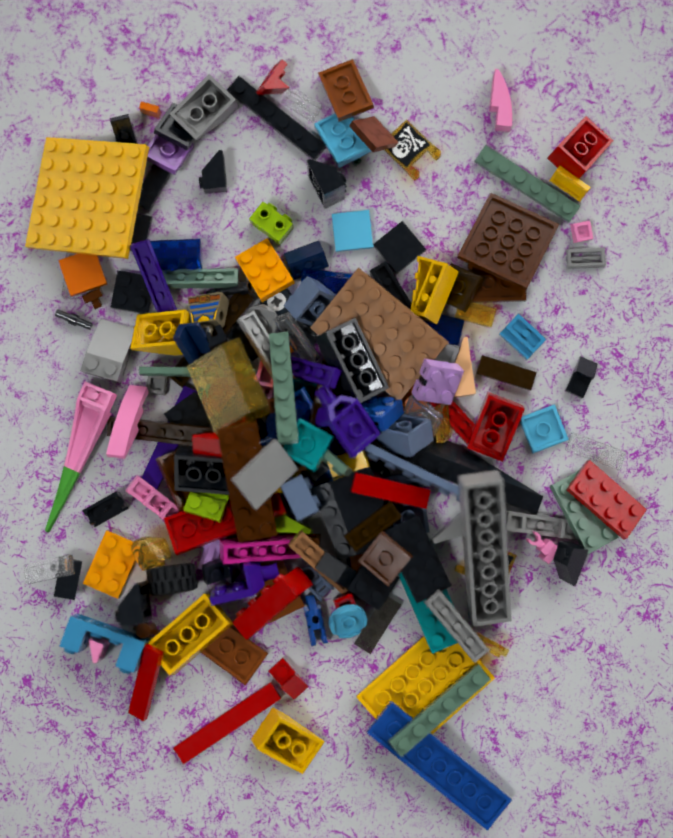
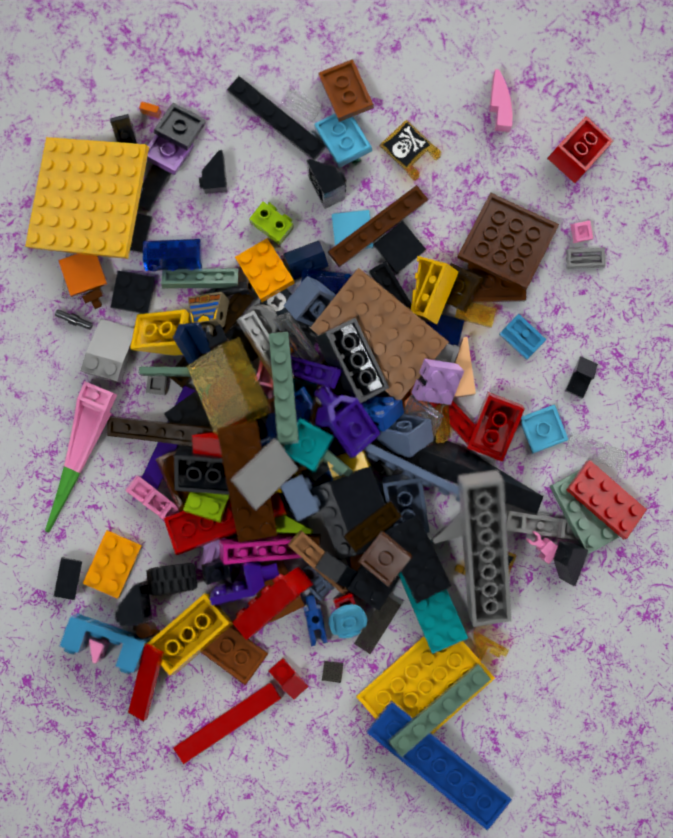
clear tile [24,555,74,584] -> none
black hinge [82,491,129,527] -> none
bright pink slope [106,385,149,459] -> none
dark purple tile [130,239,177,312] -> none
clear yellow piece [131,536,171,571] -> none
light grey slope [169,74,238,141] -> none
yellow slope [251,707,324,774] -> none
slope [256,59,289,95] -> none
copper tile [349,116,398,152] -> none
red tile [351,472,431,509] -> none
light grey tile [424,589,489,663] -> none
sand green plate [475,145,580,223] -> none
dark brown tile [476,355,537,391] -> none
yellow tile [549,165,590,202] -> none
none -> clear smoke tile [322,660,343,683]
none -> reddish brown plate [328,185,428,268]

